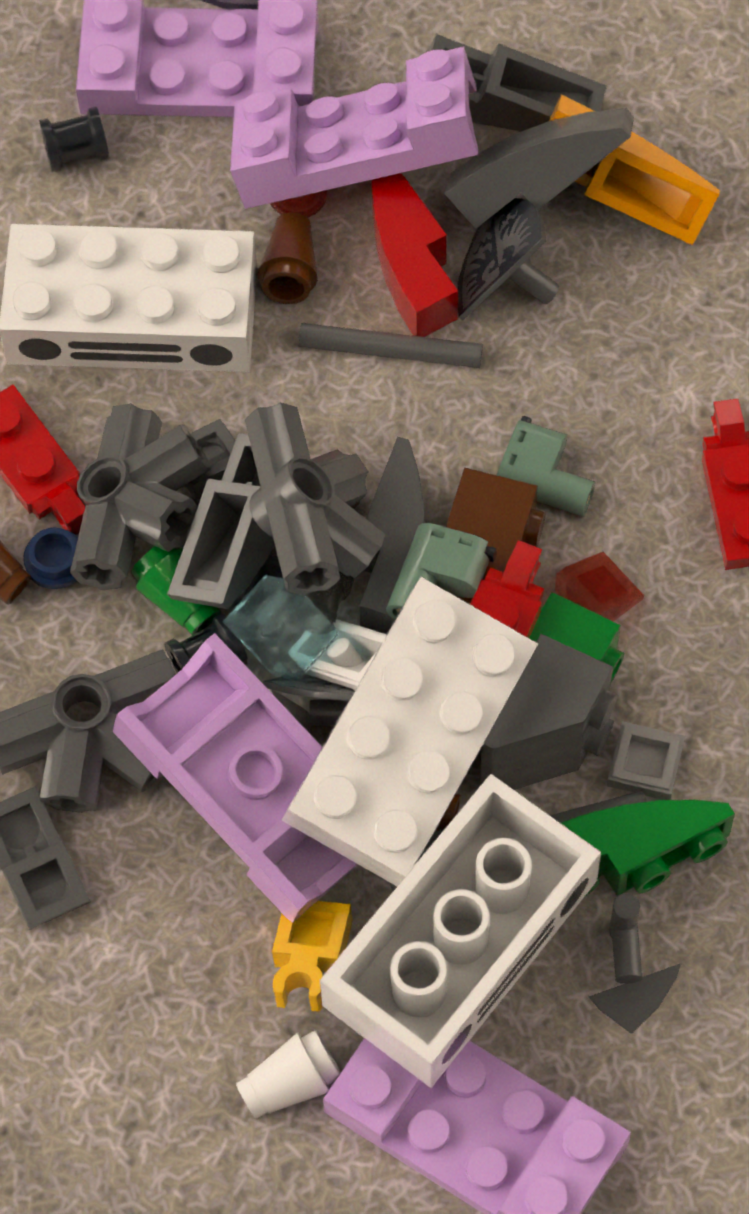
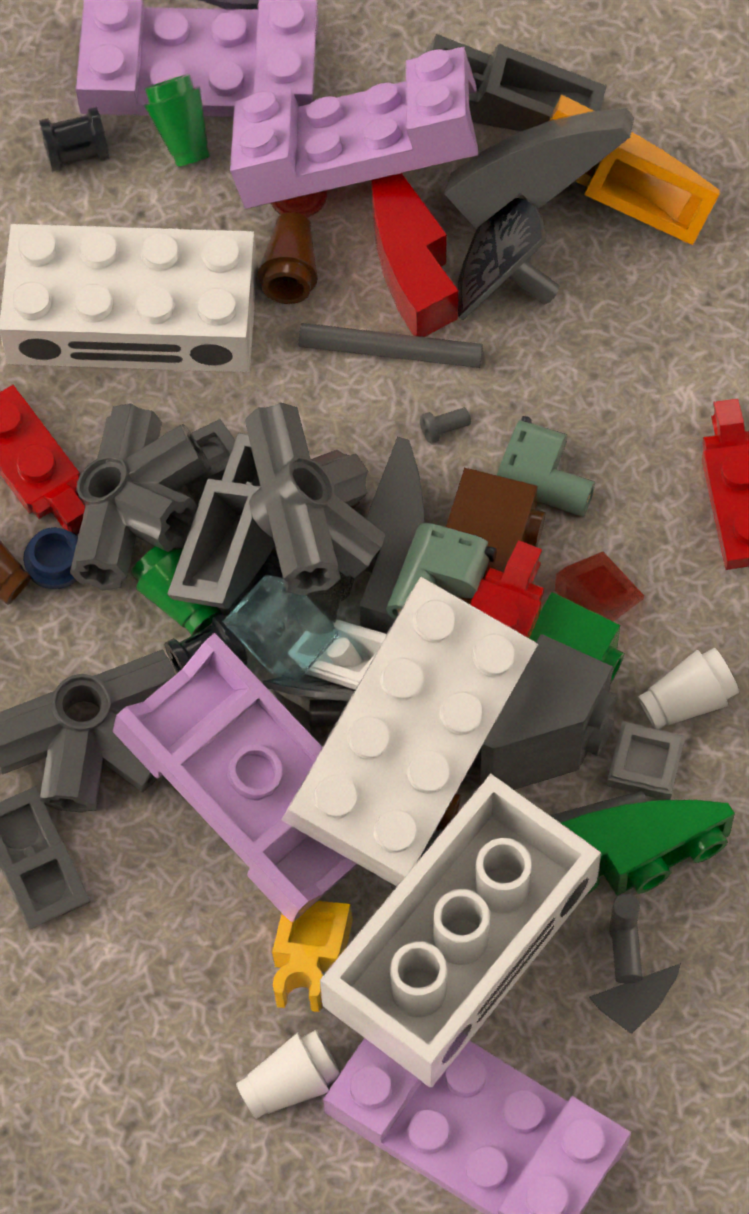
none -> green cone [144,74,210,167]
none -> dark grey piece [420,407,471,443]
none -> white cone [638,648,739,729]

